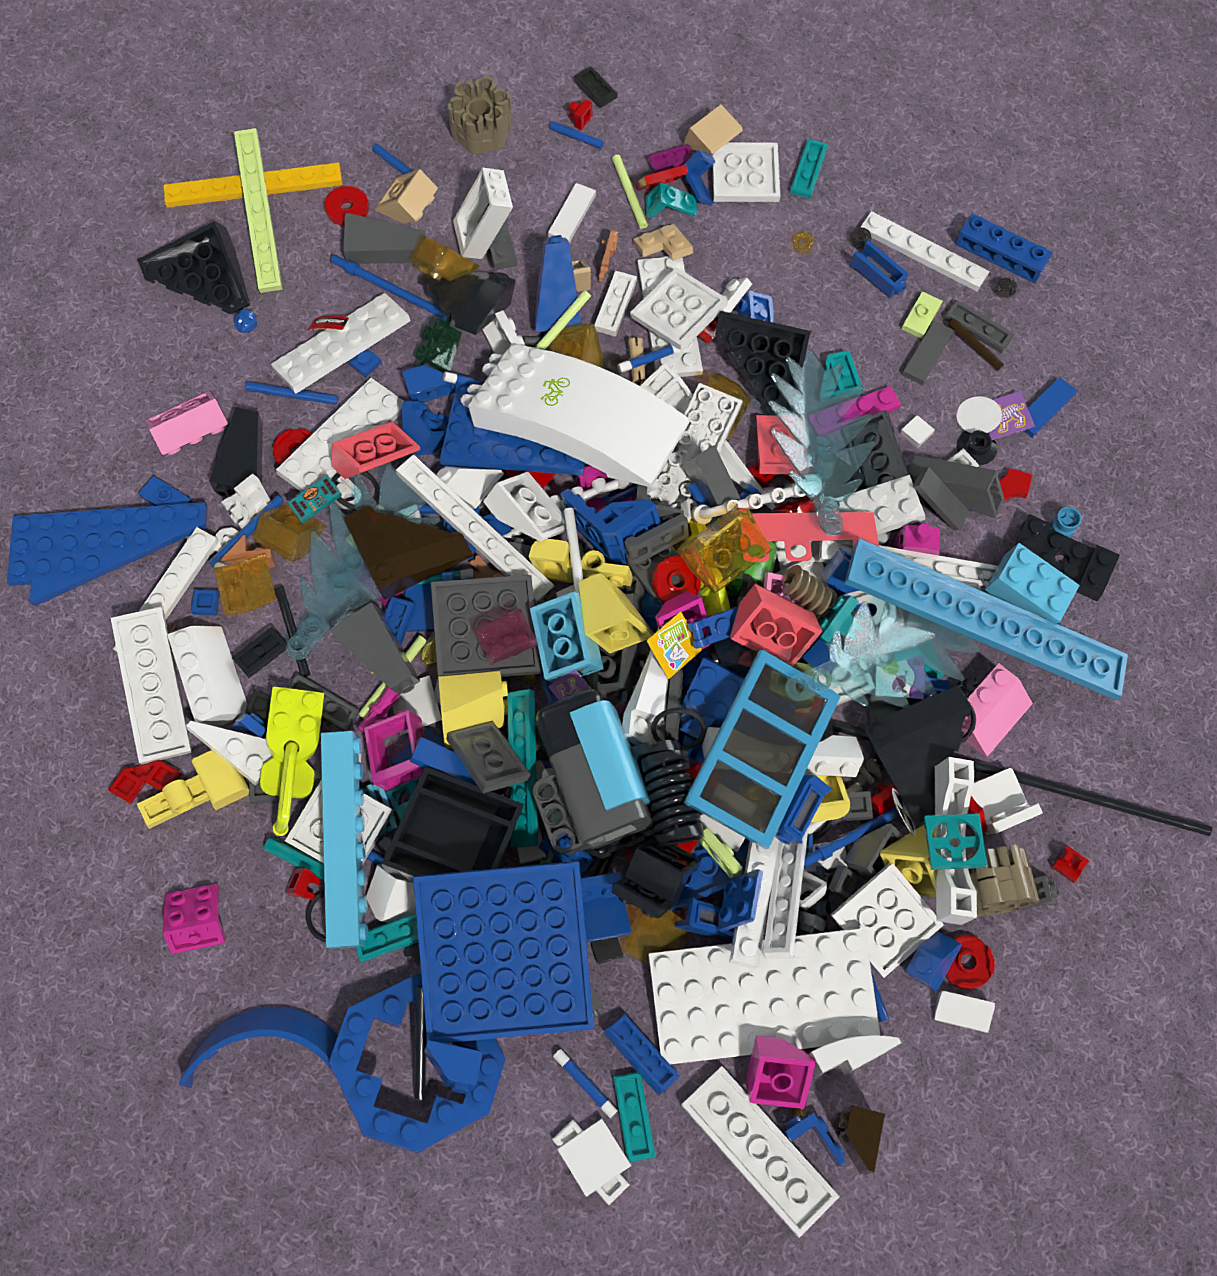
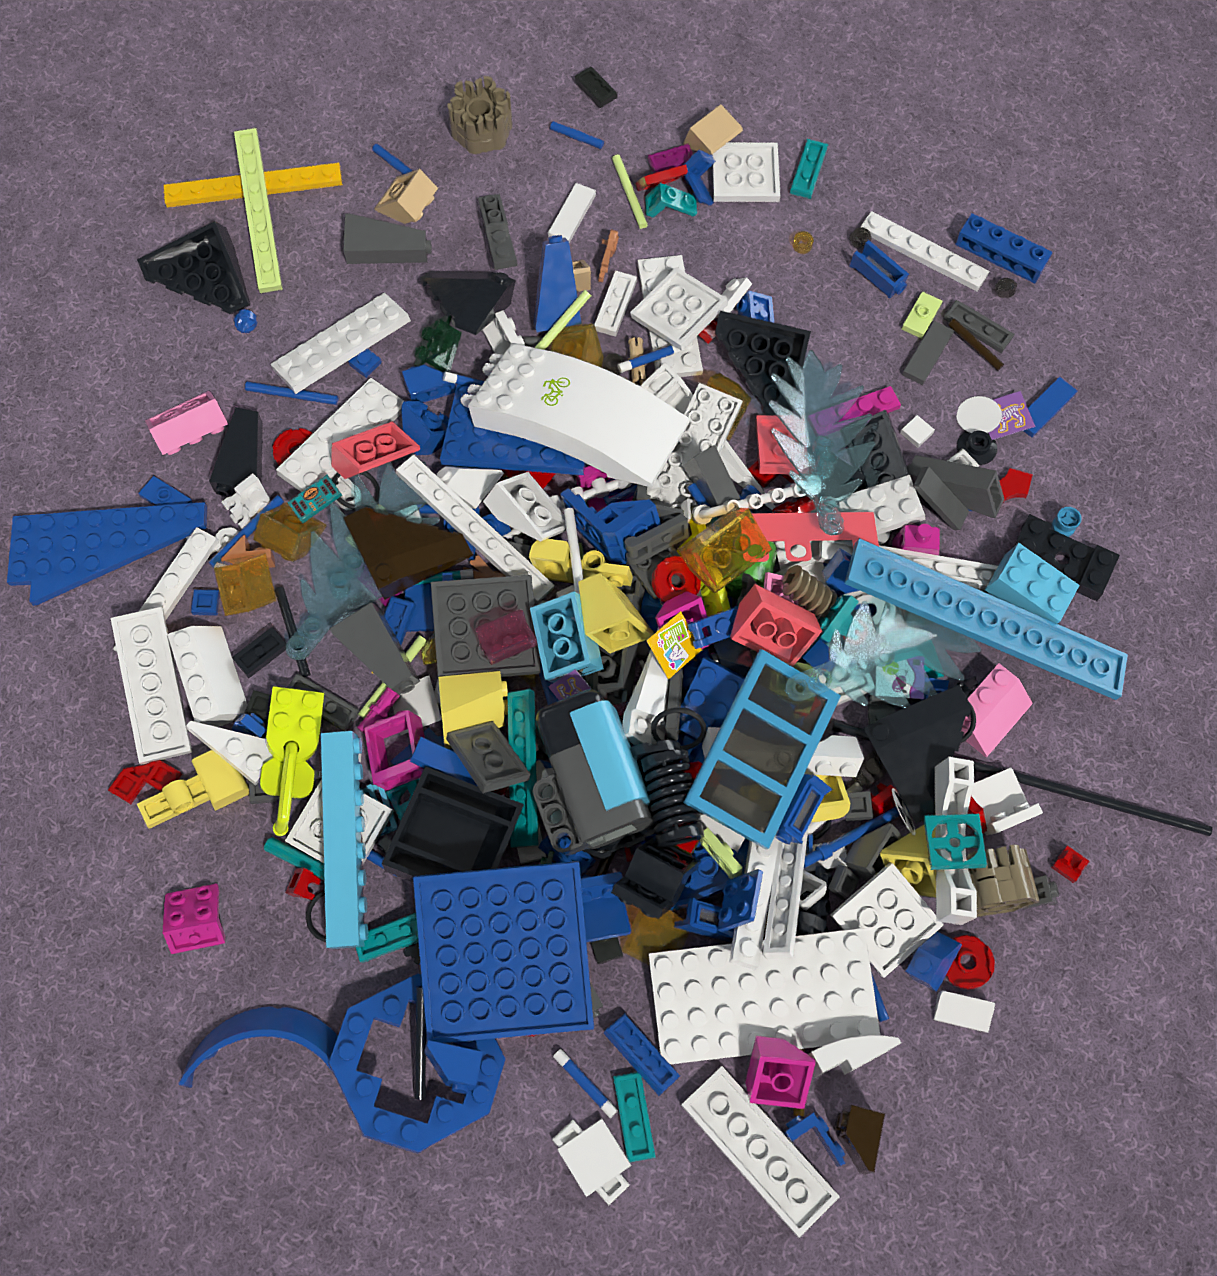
sticker [307,316,349,331] -> none
red tile [324,186,369,227] -> none
blue bar [331,255,451,321] -> none
white slope [366,864,416,923] -> none
clear yellow slope [410,235,479,281] -> none
white window [453,168,513,259] -> none
red tile [568,99,592,131] -> none
tan plate [634,224,693,261] -> none
teal wing [818,350,863,403] -> none

